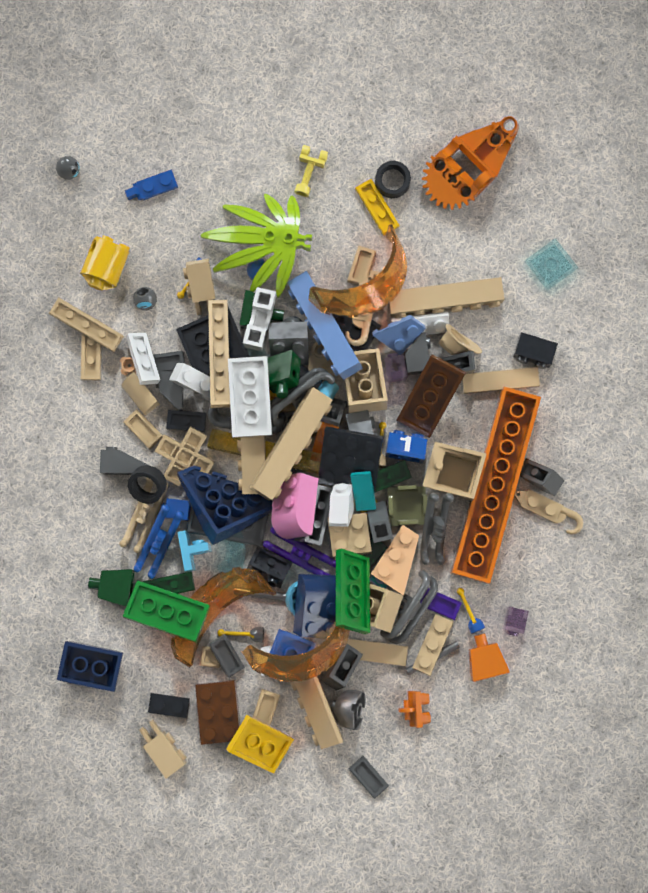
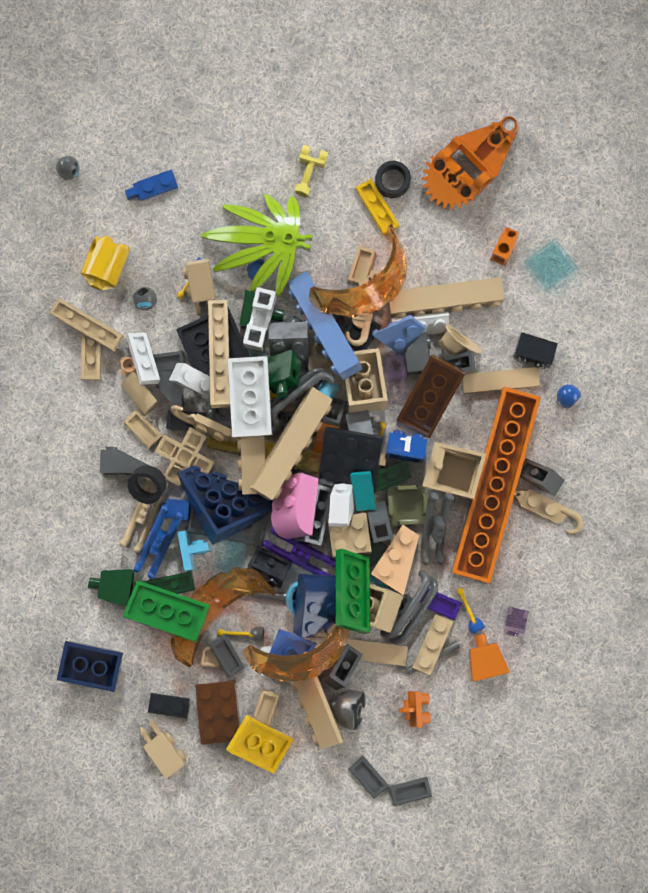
none -> tan plate [171,405,241,443]
none -> dark grey tile [389,776,432,806]
none -> orange leg [490,226,519,266]
none -> blue piece [557,384,581,408]

